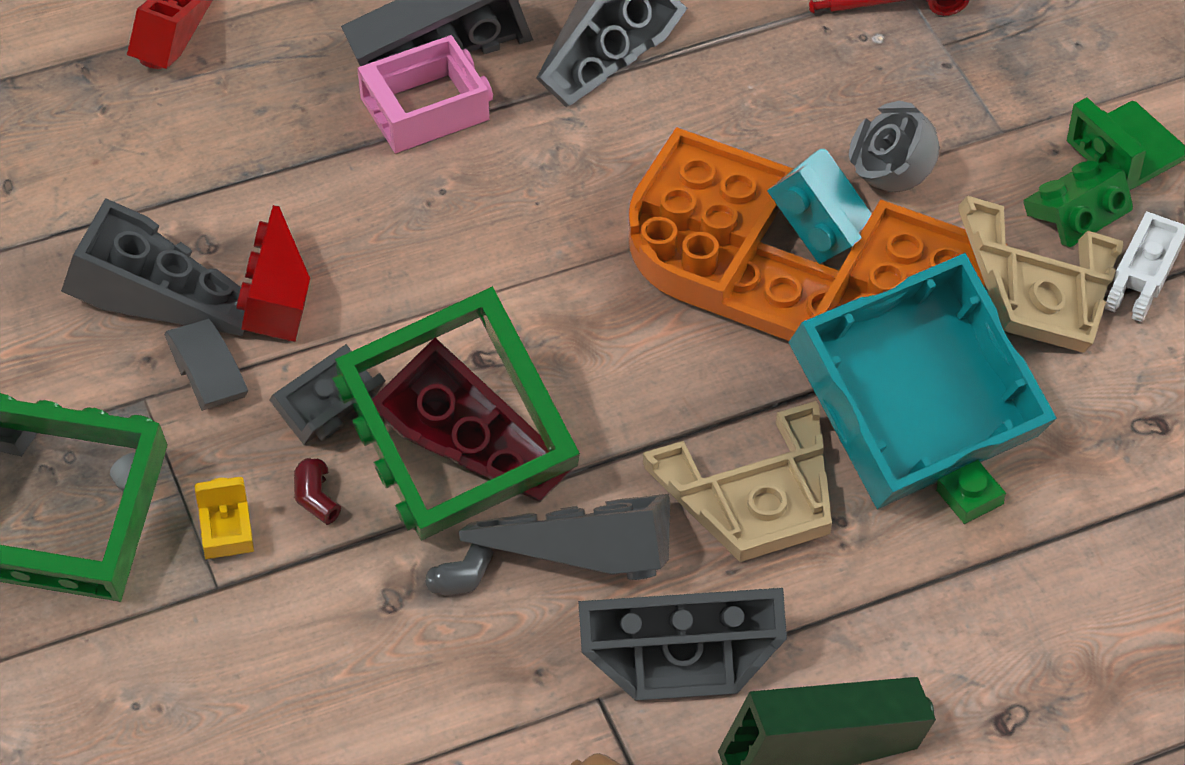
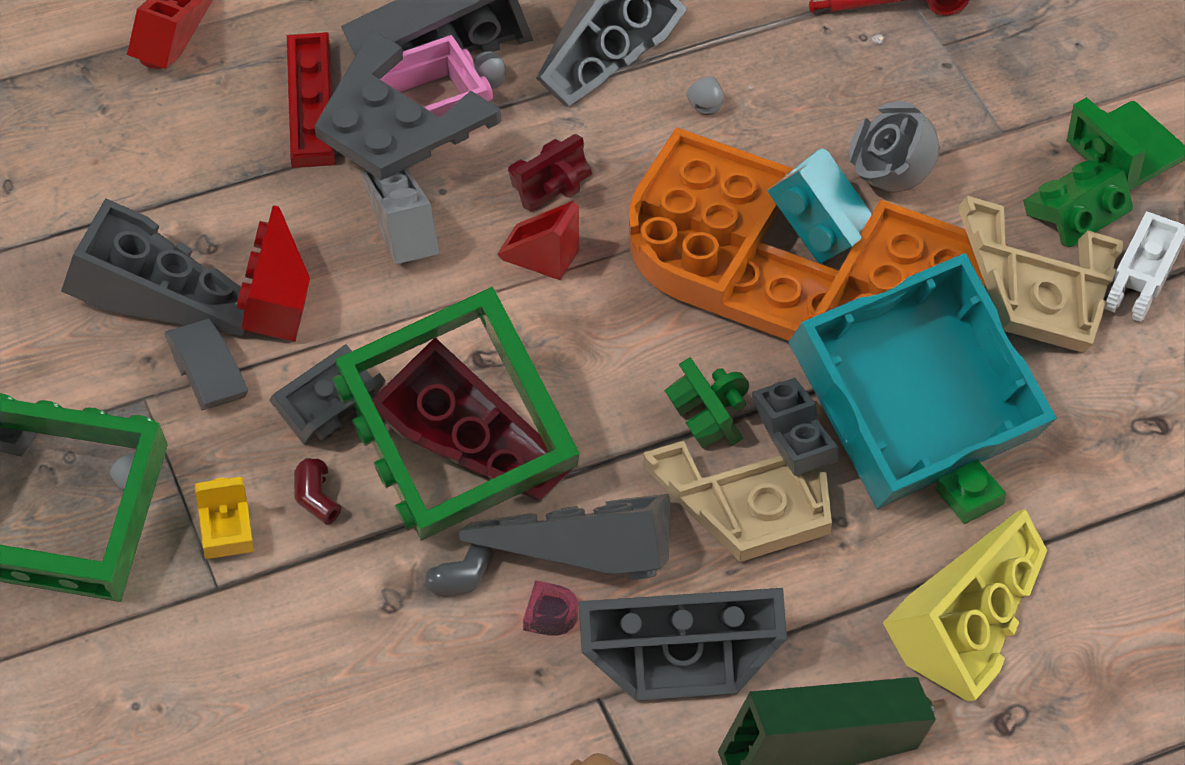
none -> red tile [286,32,335,168]
none -> dark grey wing [315,29,502,180]
none -> light grey slope [361,168,440,264]
none -> light grey hinge [473,51,506,89]
none -> red slope [497,201,579,280]
none -> dark red hips [508,134,592,212]
none -> clear pink tile [523,580,578,636]
none -> green hips [664,357,749,448]
none -> light grey hinge [686,76,724,115]
none -> dark grey slope [752,378,839,476]
none -> light yellow wedge [883,509,1047,702]

